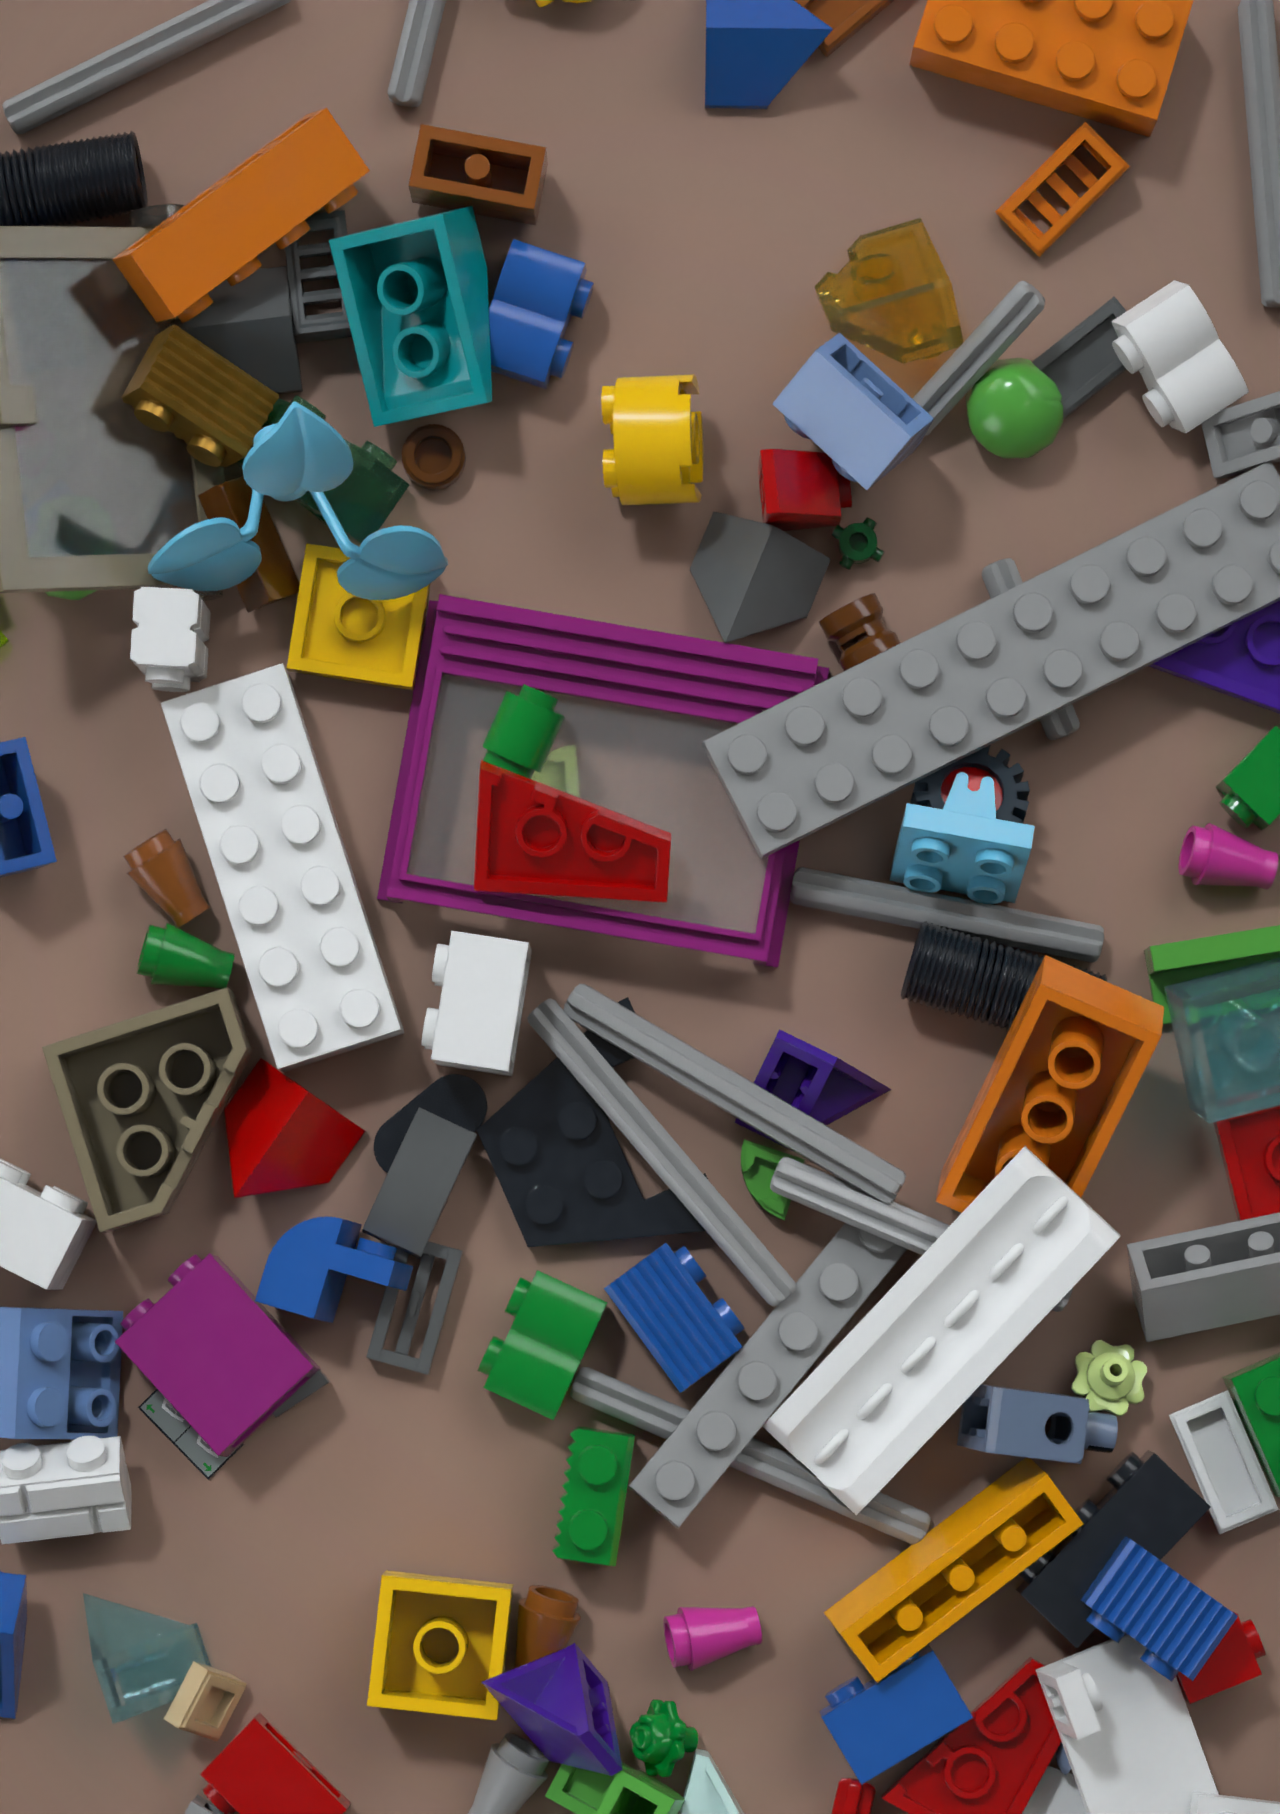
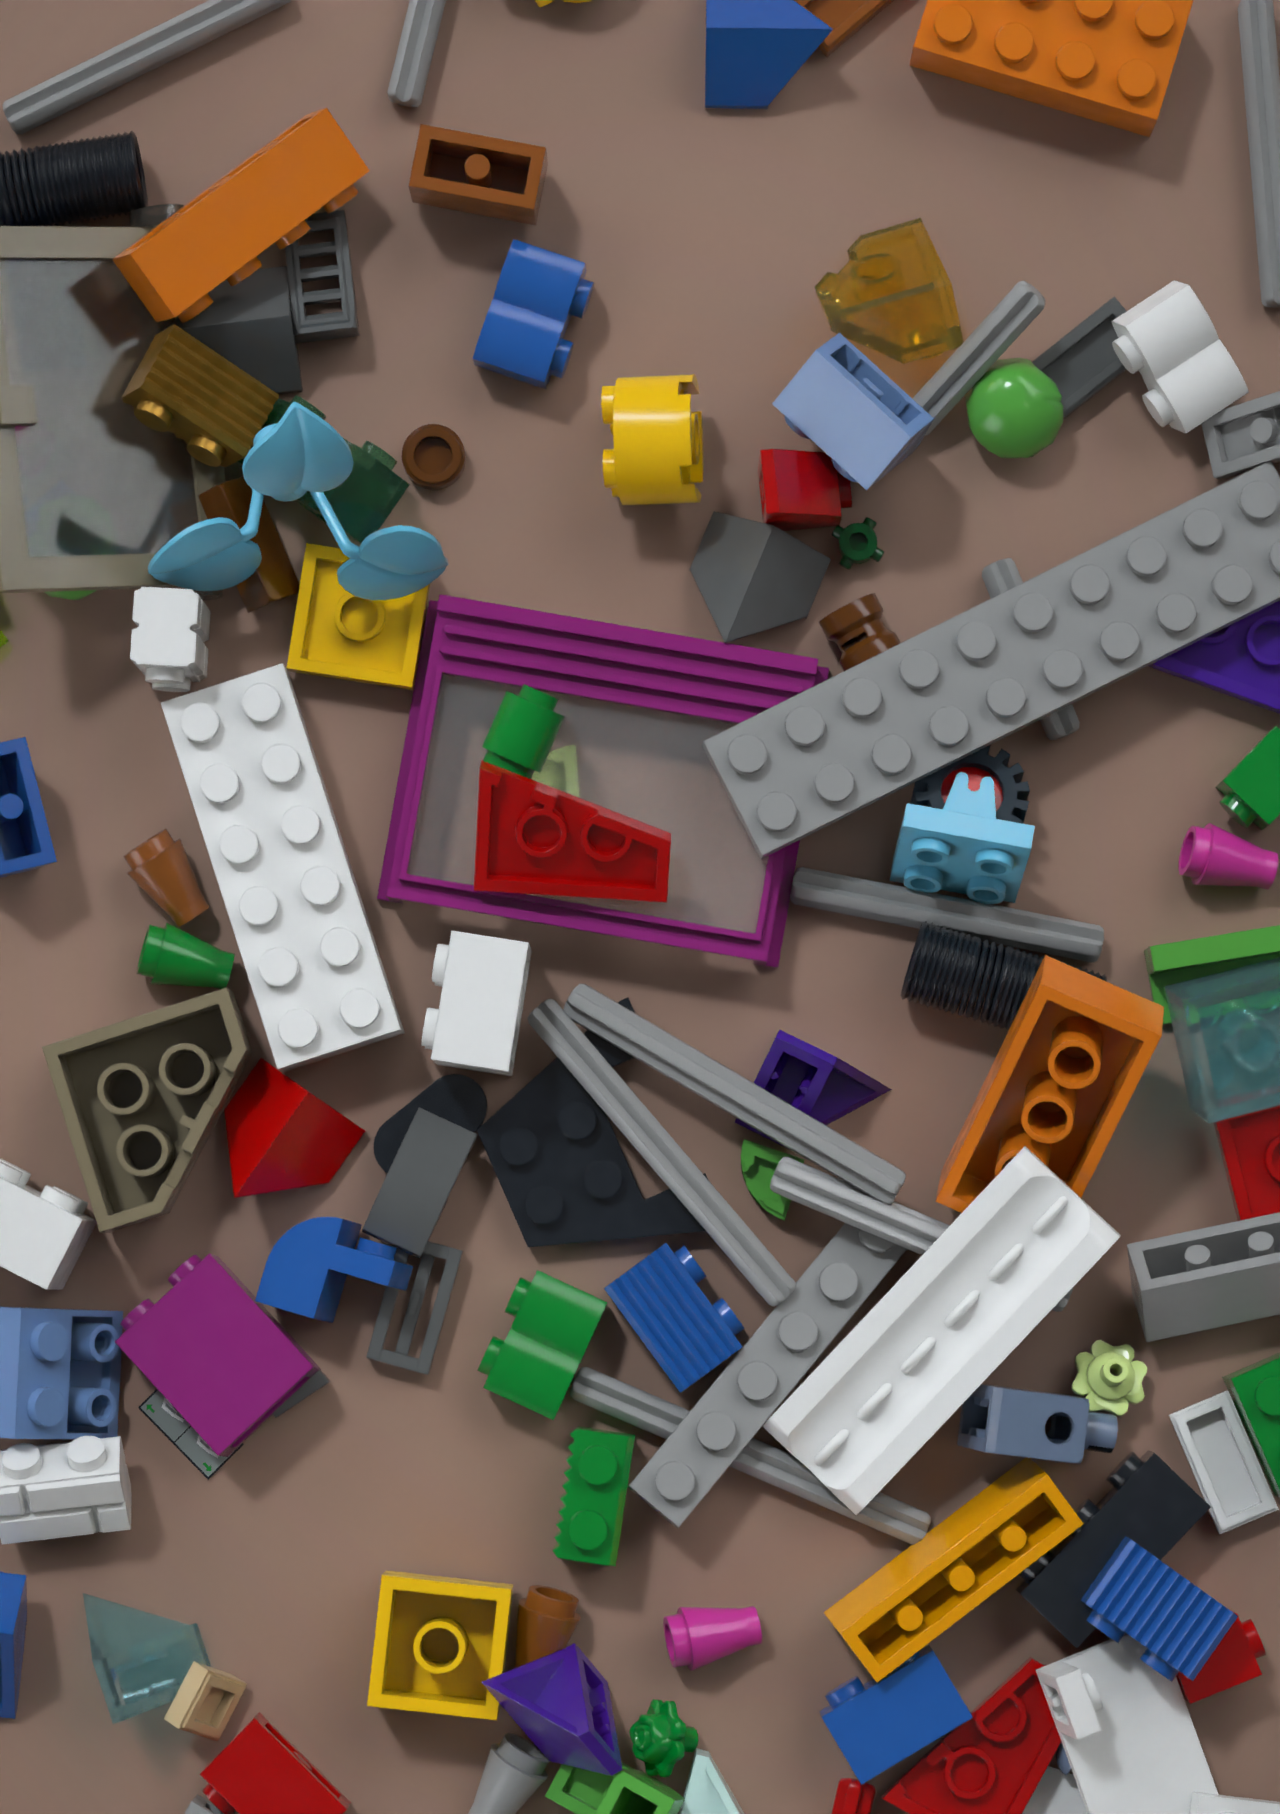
teal slope [329,206,492,427] -> none
orange slope [995,121,1131,257] -> none

